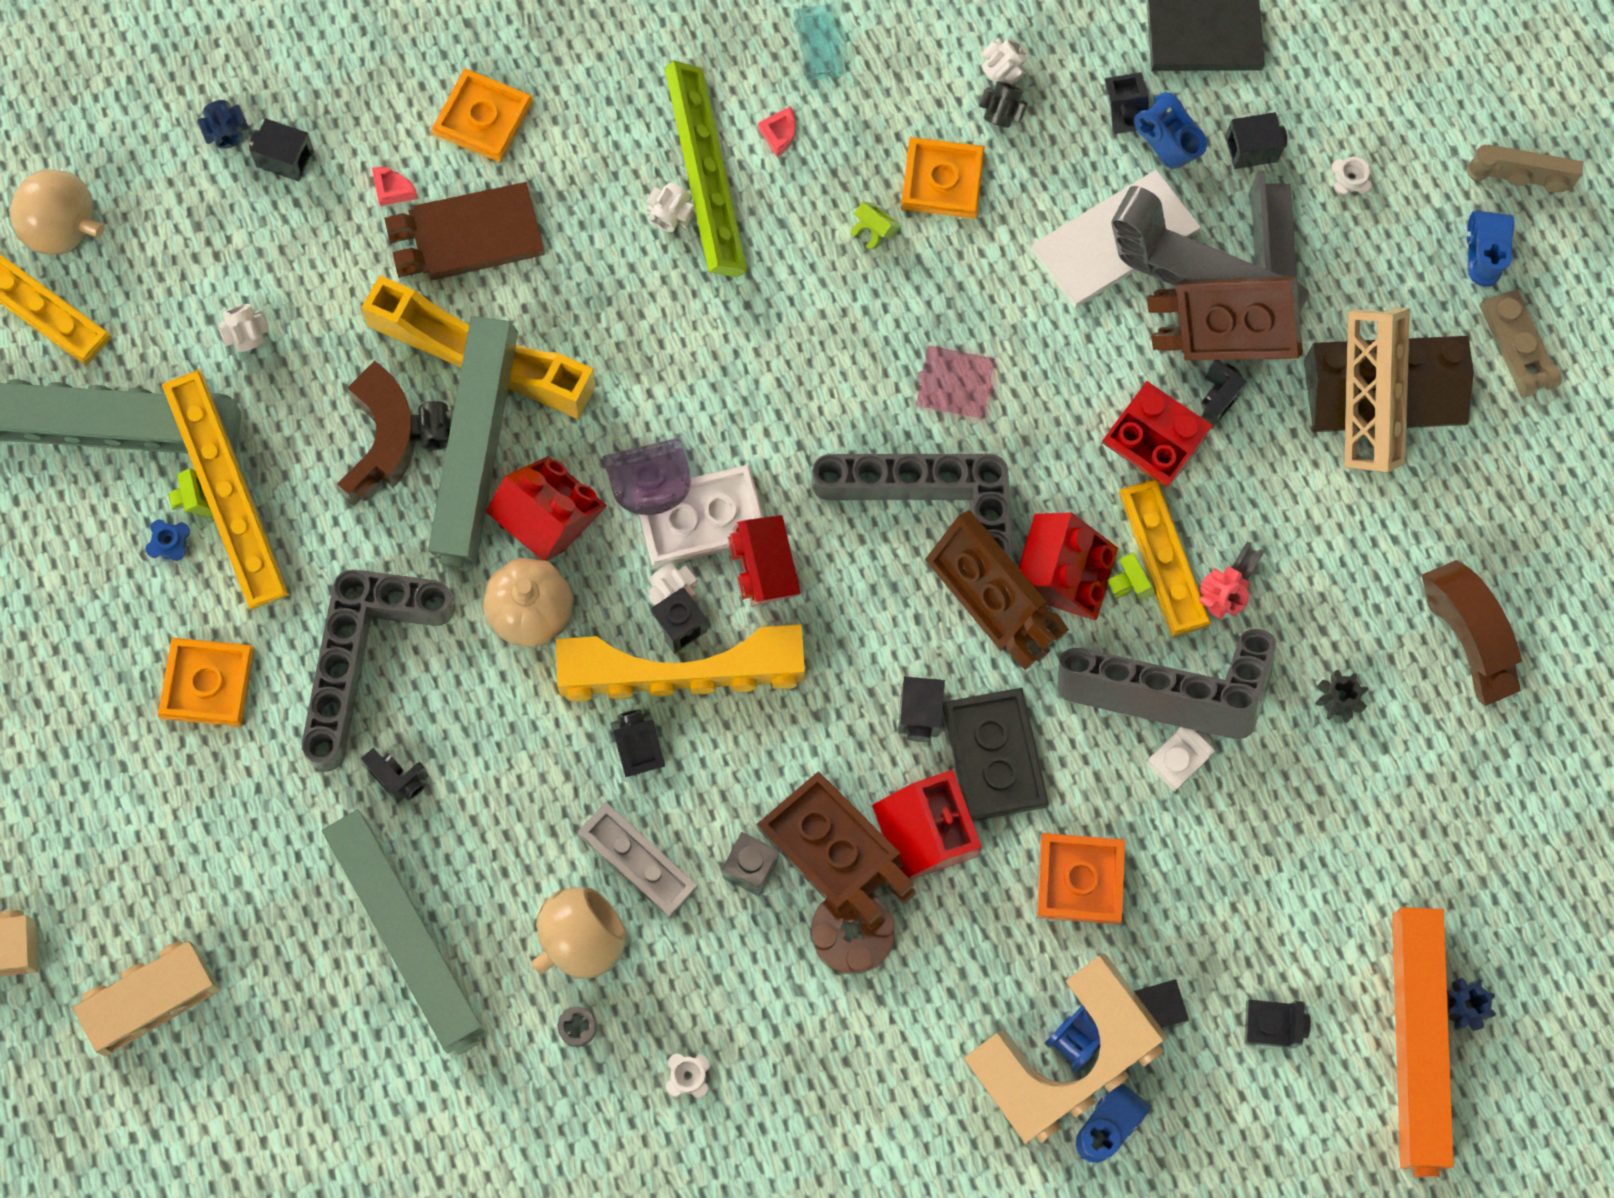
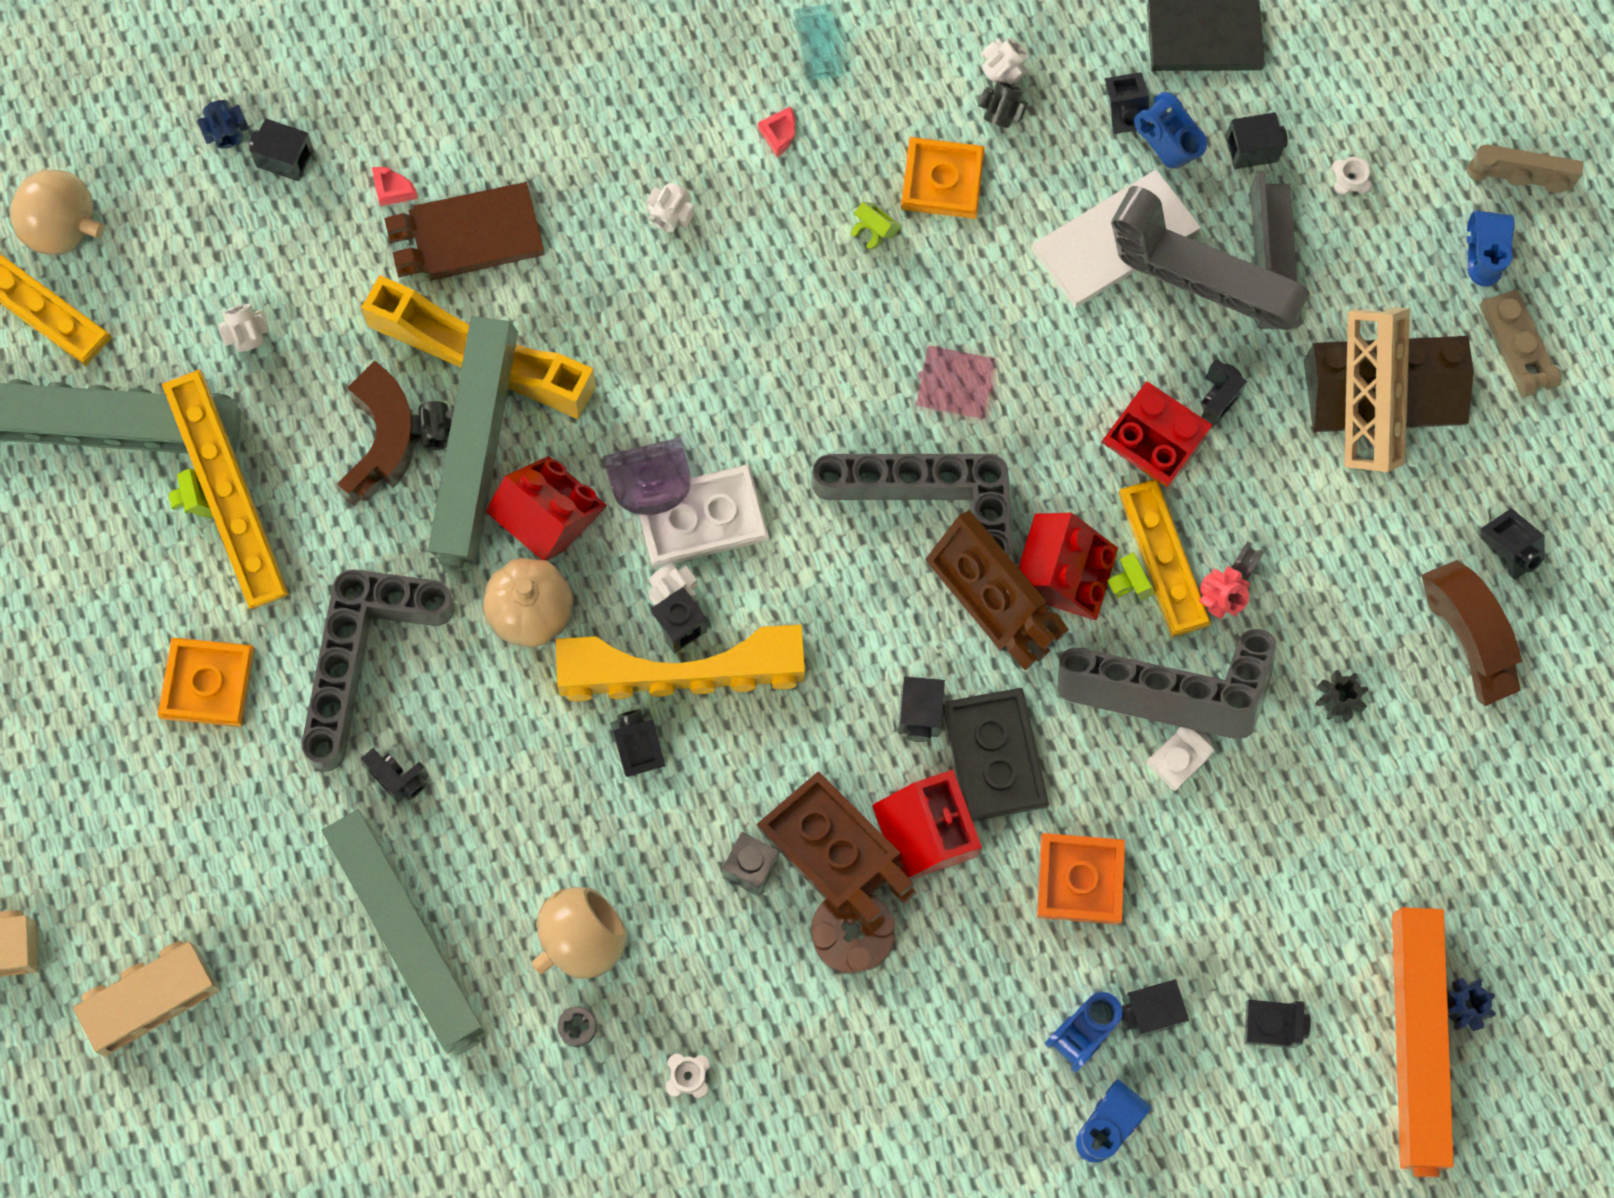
blue plate [145,519,190,561] -> none
light orange tile [431,68,534,163] -> none
light grey plate [577,802,698,919] -> none
lime plate [664,60,747,277] -> none
red slope [728,515,801,607] -> none
tan arch [964,953,1168,1144] -> none
reddish brown tile [1147,277,1303,360] -> none
none -> black bracket [1481,508,1545,580]

